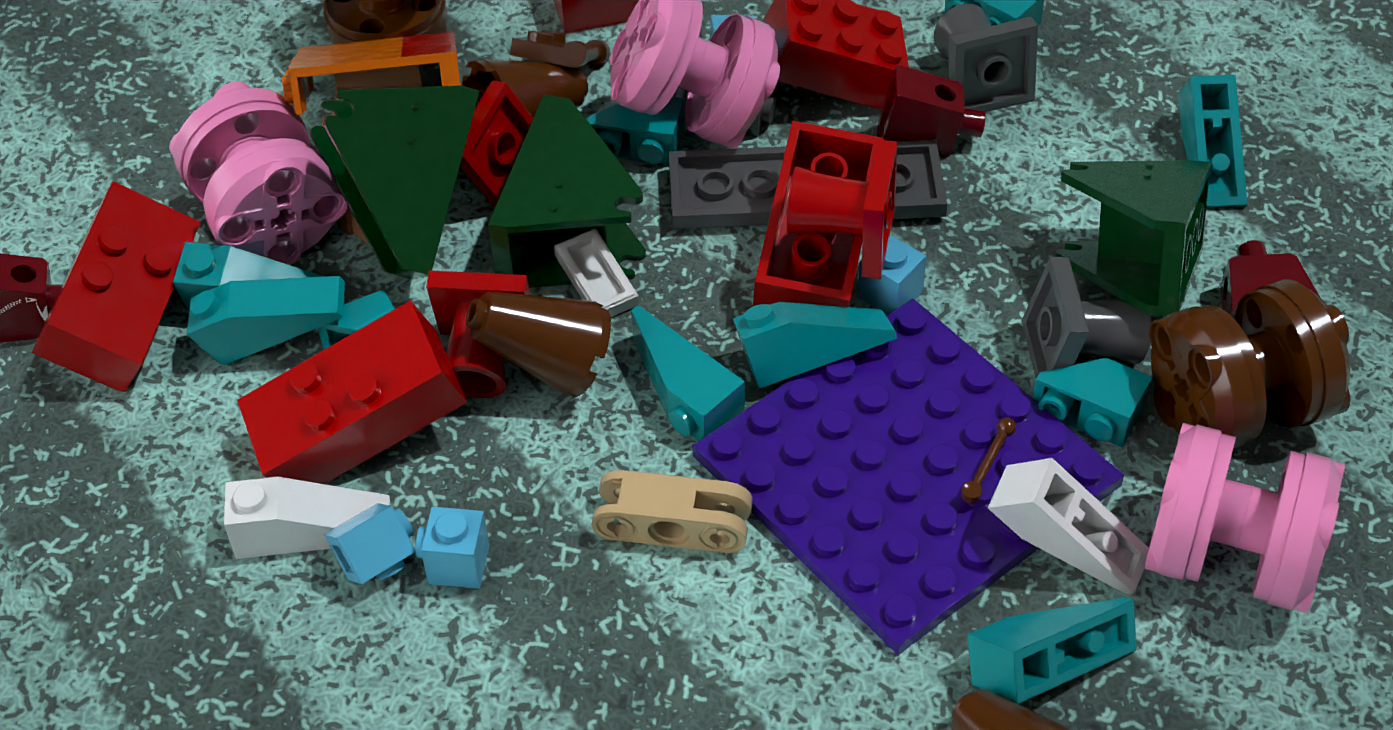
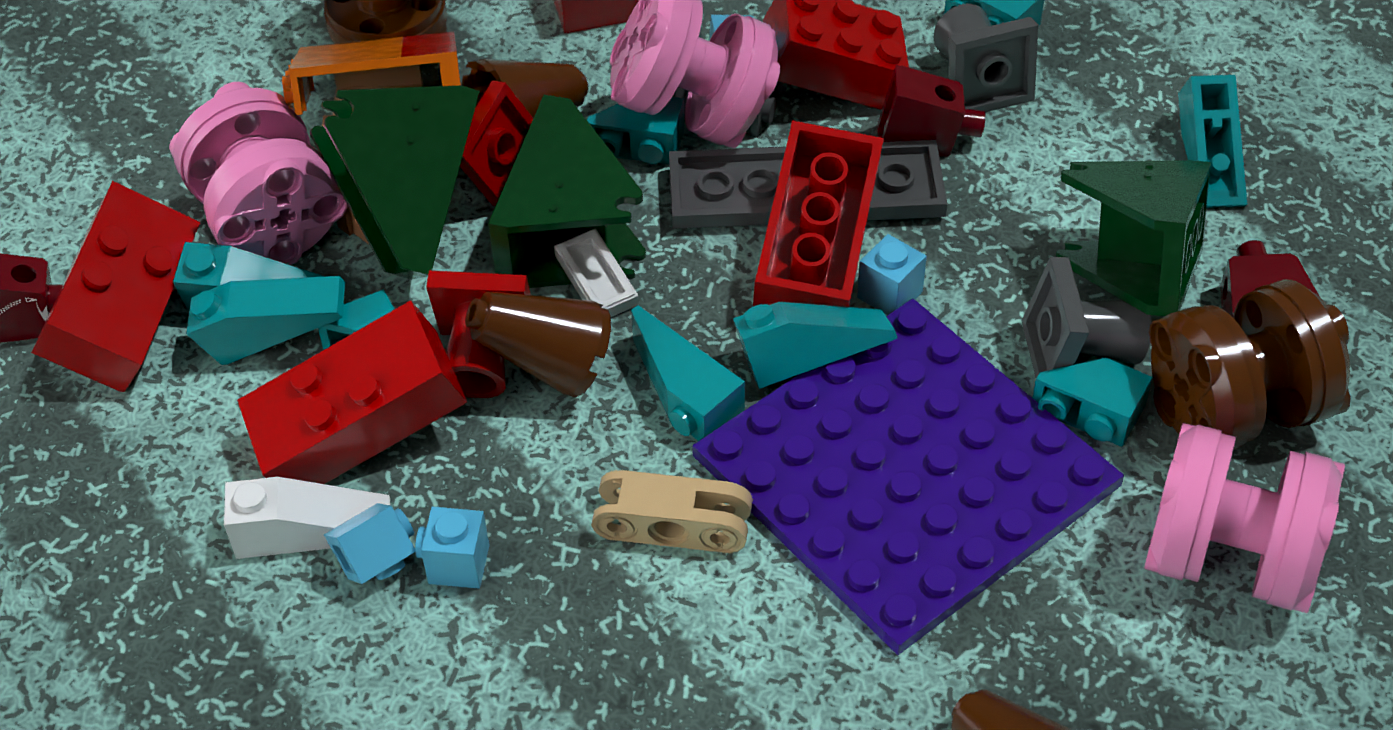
reddish brown plate [510,30,610,67] -> none
red plant [787,140,897,279] -> none
reddish brown hinge [961,417,1017,504] -> none
teal slope [967,597,1137,704] -> none
white slope [988,458,1149,594] -> none

